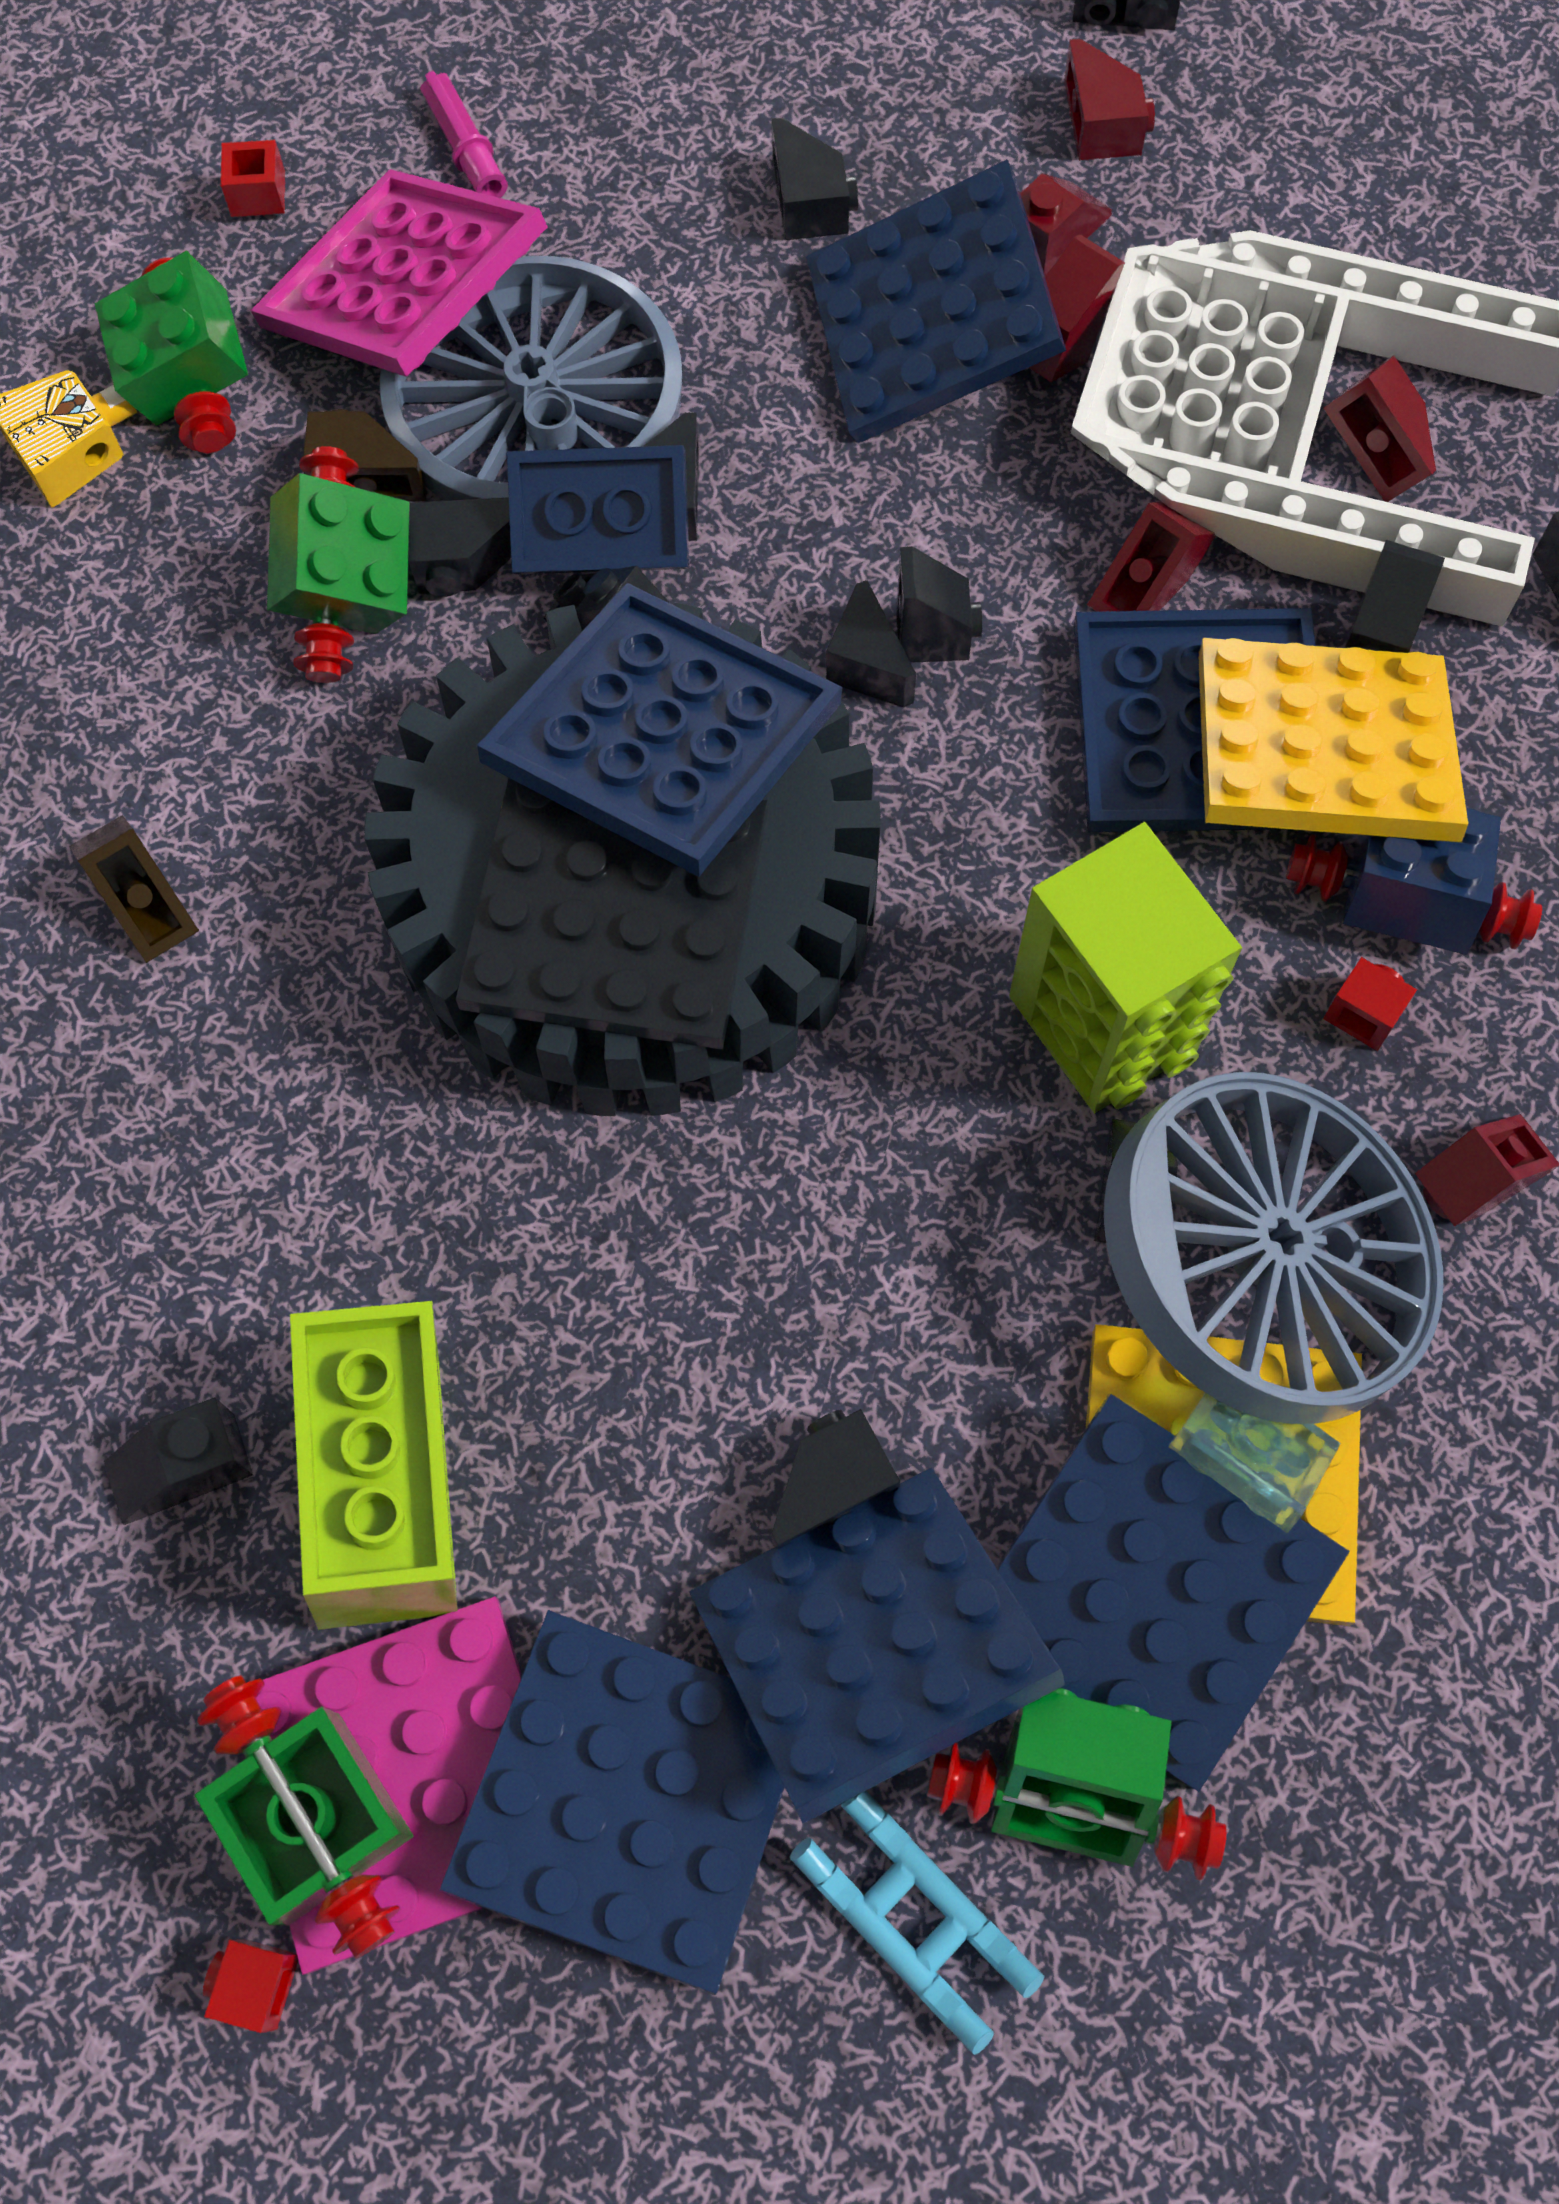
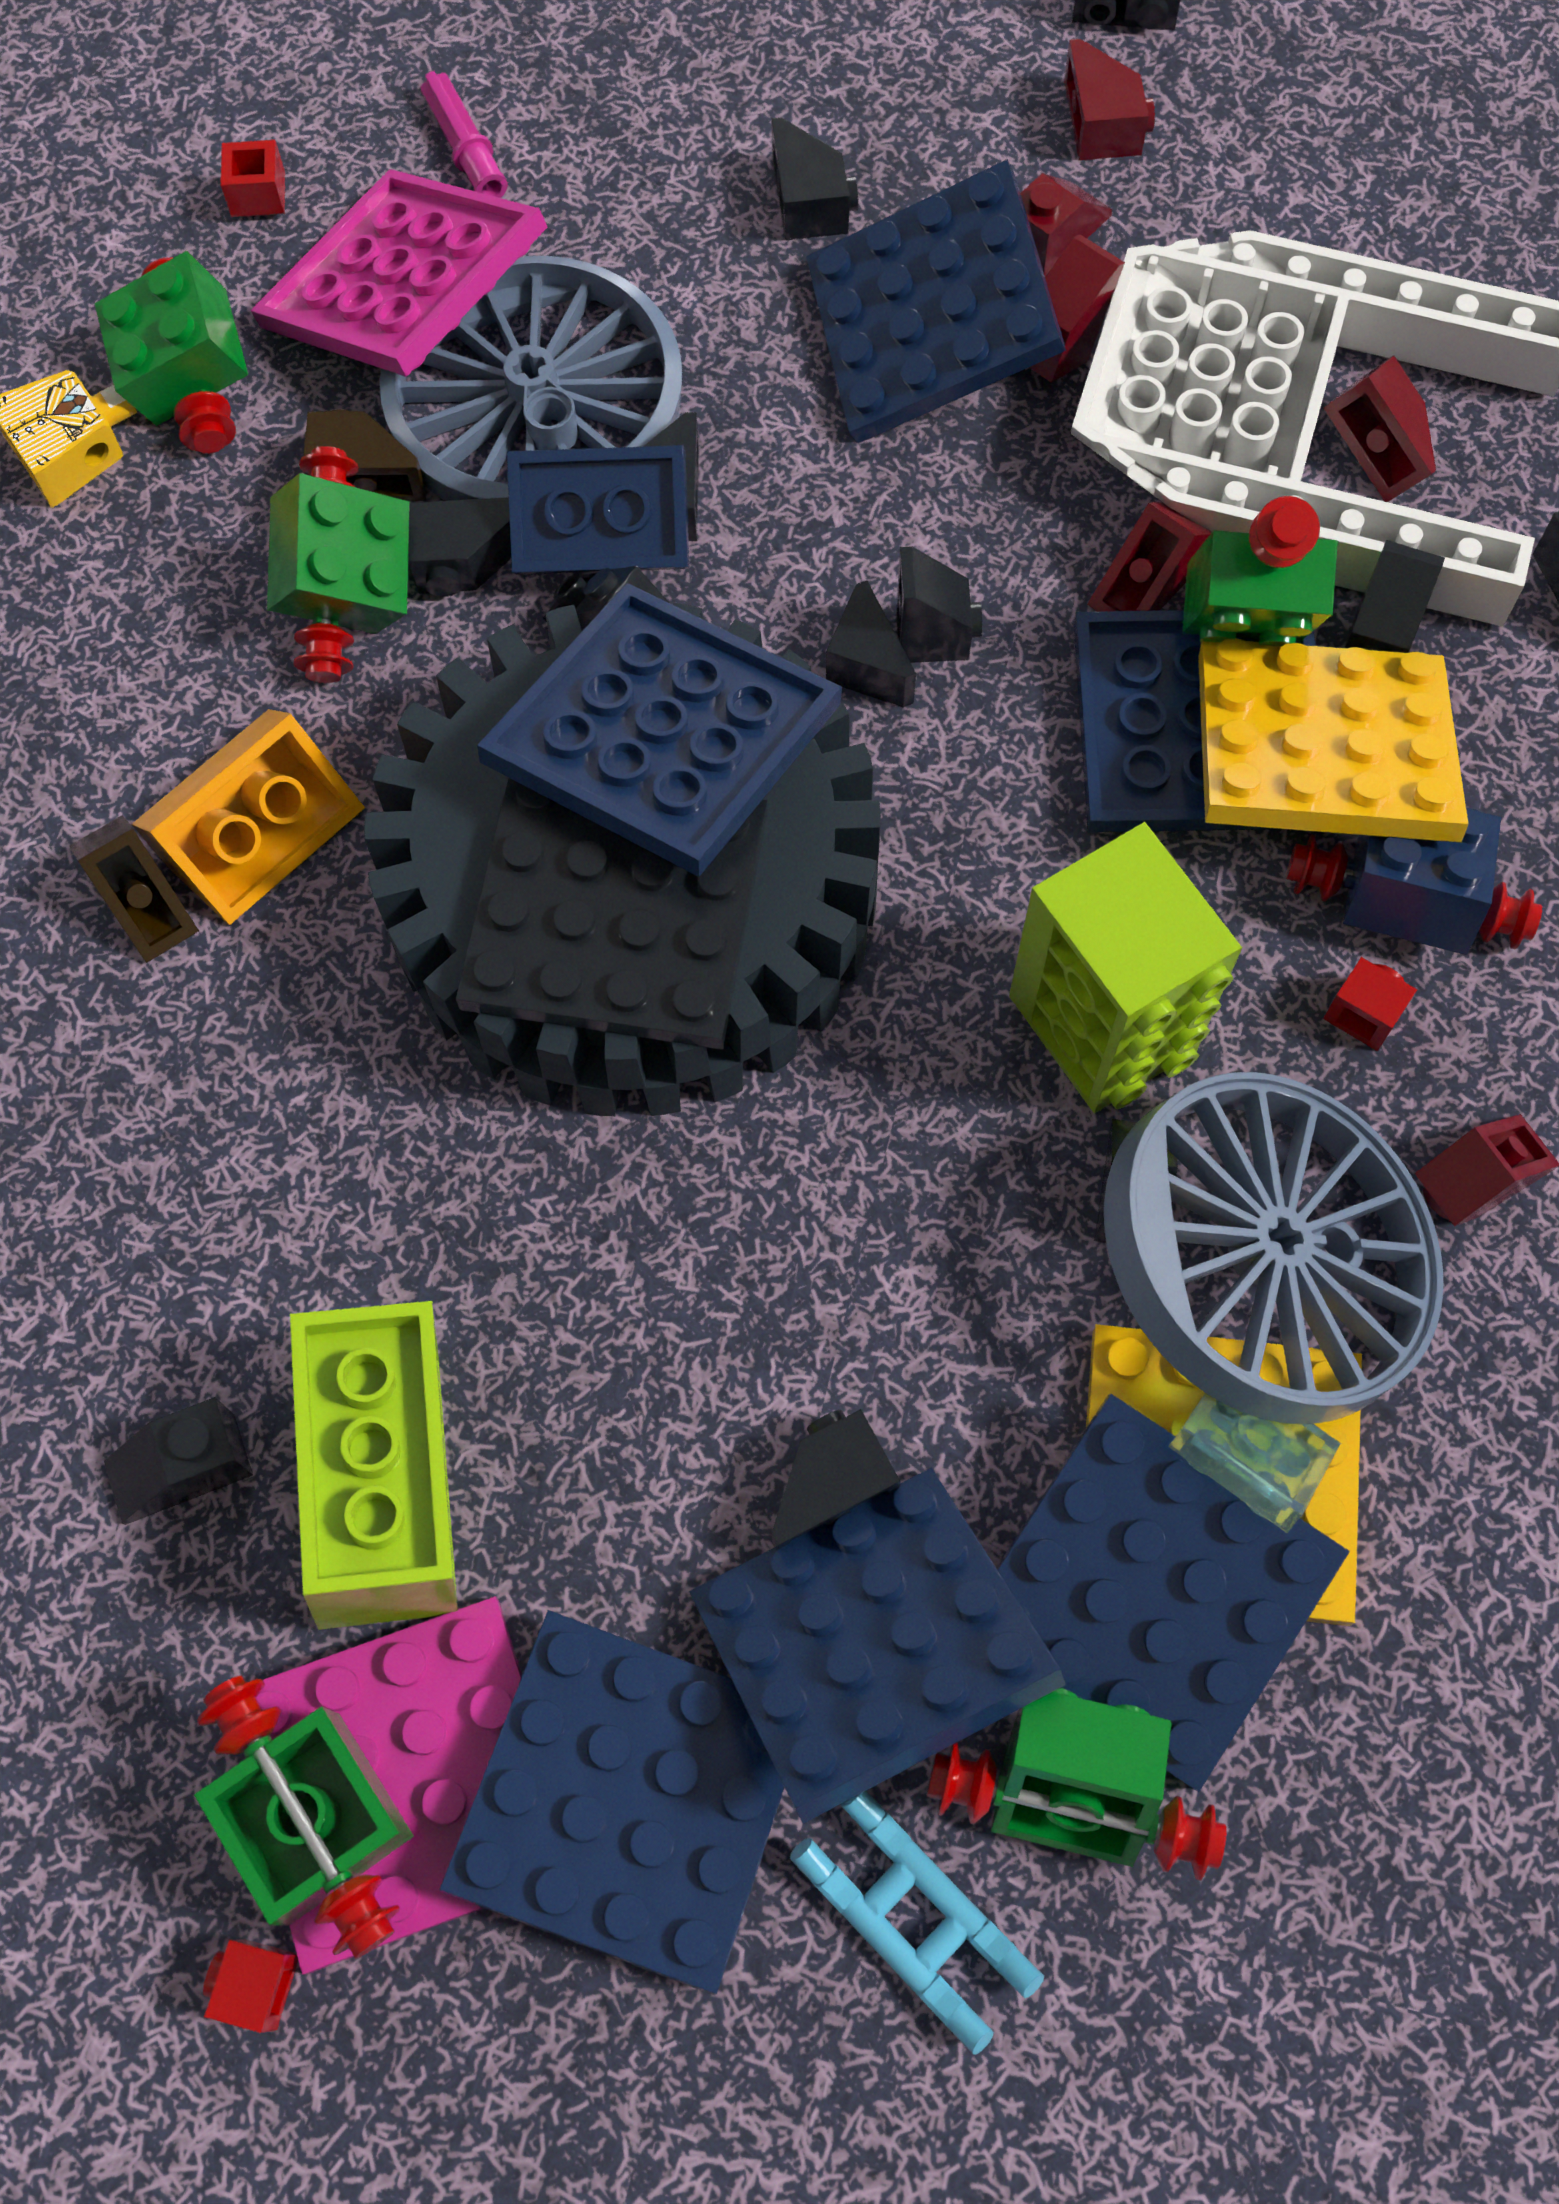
none -> light orange slope [131,709,365,925]
none -> green brick [1183,496,1338,646]

